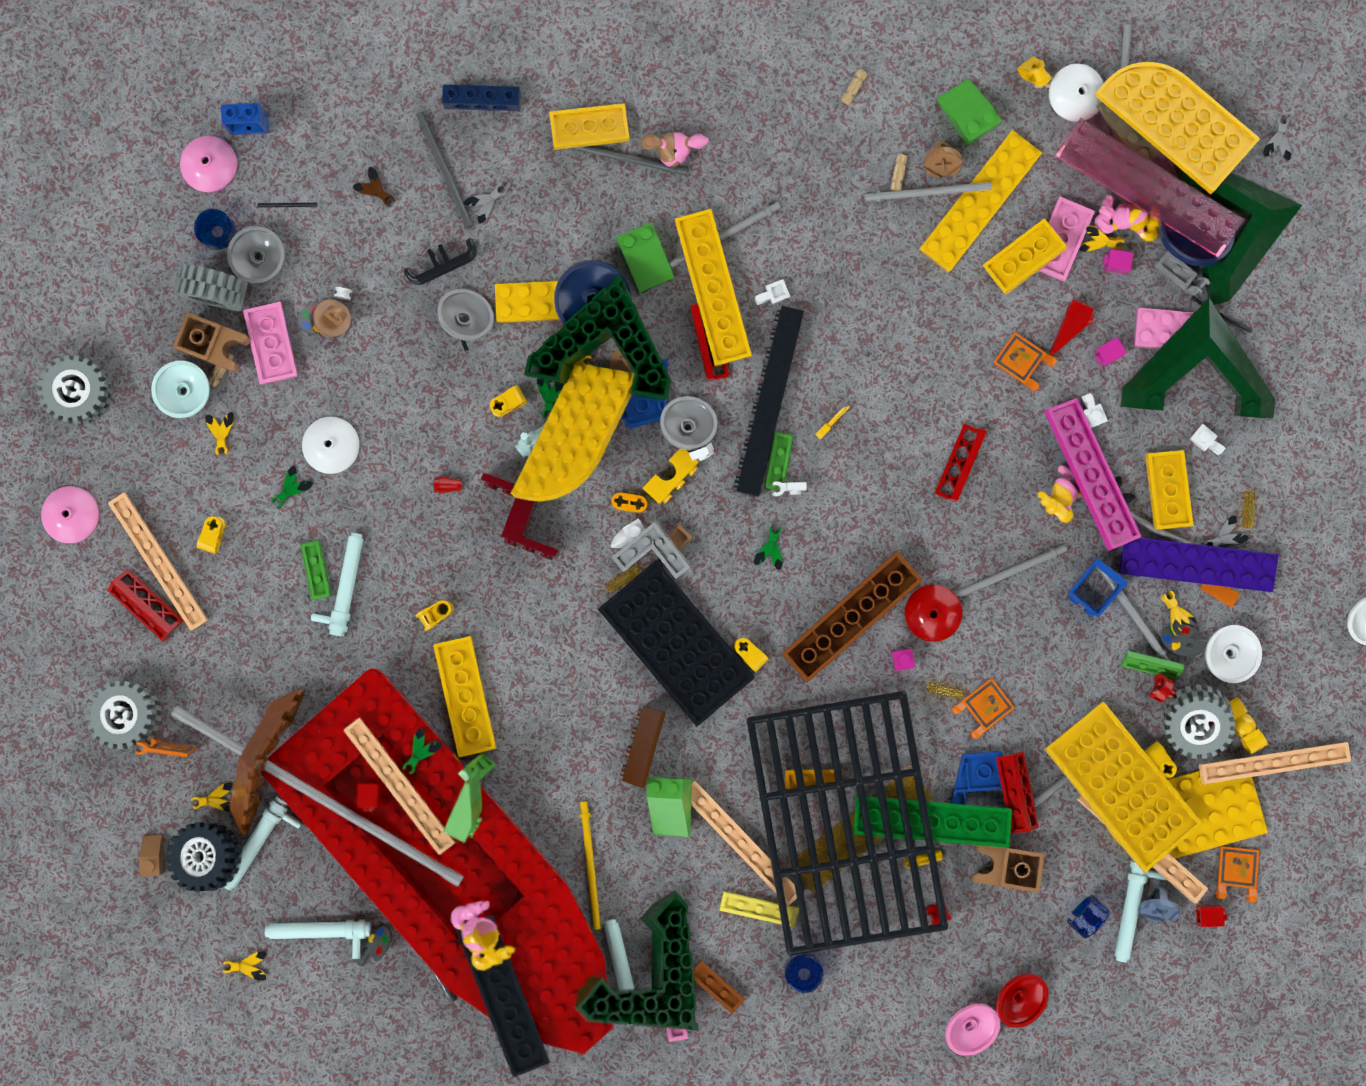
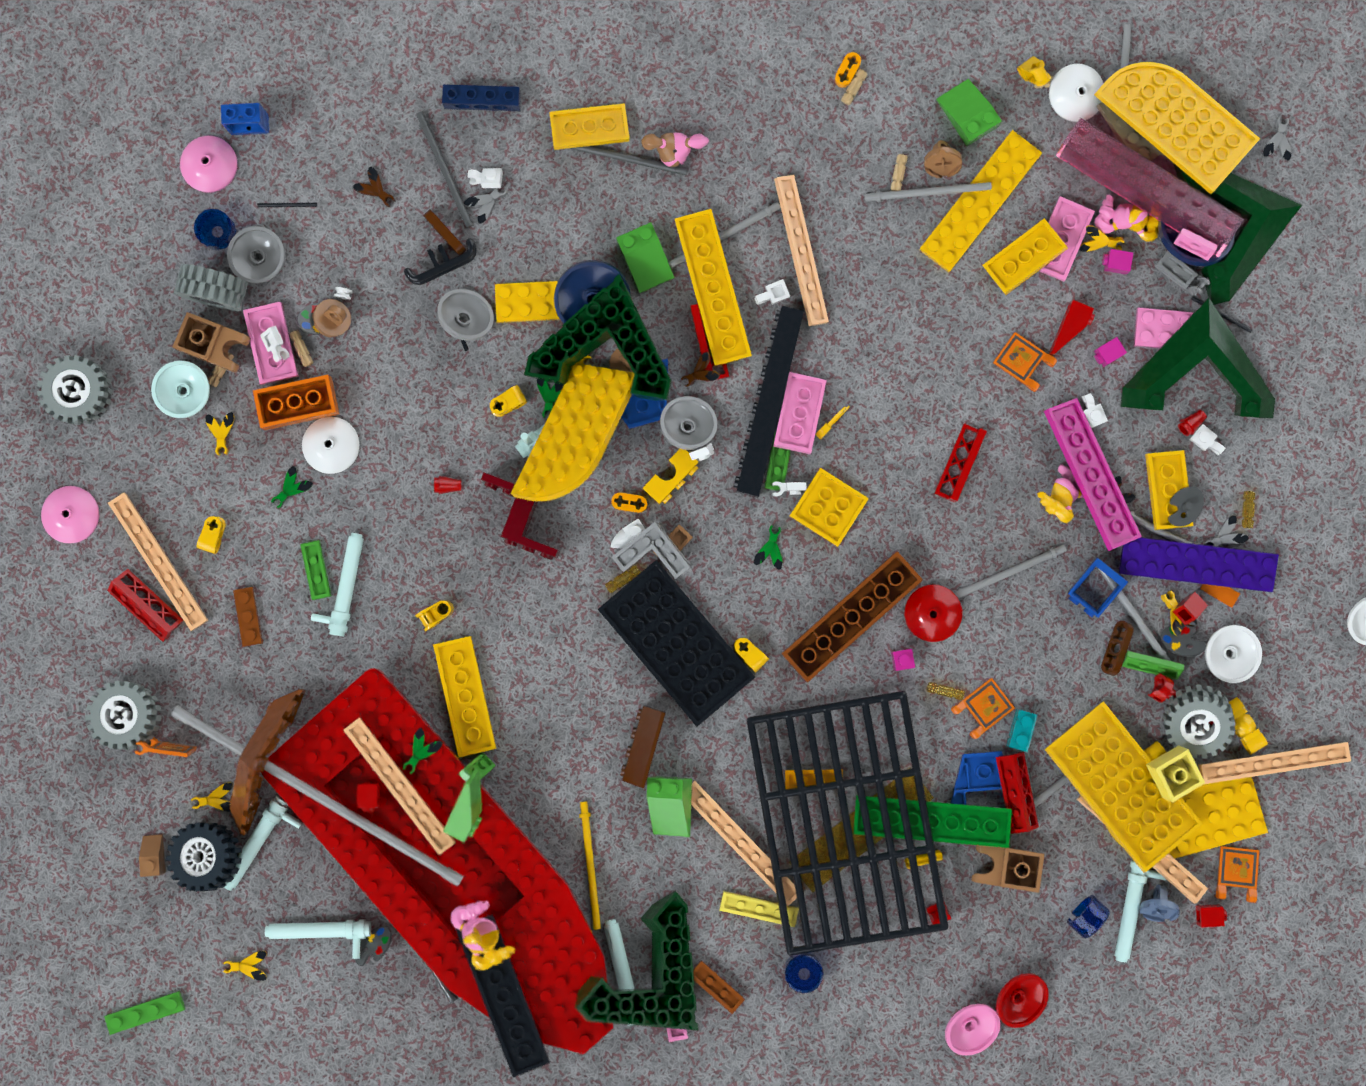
none -> bright green plate [104,991,185,1035]
none -> dark orange plate [233,587,263,647]
none -> orange brick [253,375,340,430]
none -> white plate [260,326,290,362]
none -> tan axle [289,330,313,367]
none -> reddish brown beam [423,209,466,256]
none -> white plate [468,168,503,188]
none -> reddish brown piece [681,352,720,387]
none -> bright pink plate [773,372,827,455]
none -> light nougat plate [774,175,829,326]
none -> yellow plate [789,468,869,547]
none -> light orange beam [835,52,861,88]
none -> teal brick [1006,709,1038,752]
none -> reddish brown beam [1101,621,1134,676]
none -> light yellow brick [1146,745,1205,803]
none -> dark grey piece [1168,486,1204,527]
none -> red brick [1172,592,1208,626]
none -> bright pink plate [1173,228,1218,261]
none -> red cone [1178,409,1207,436]

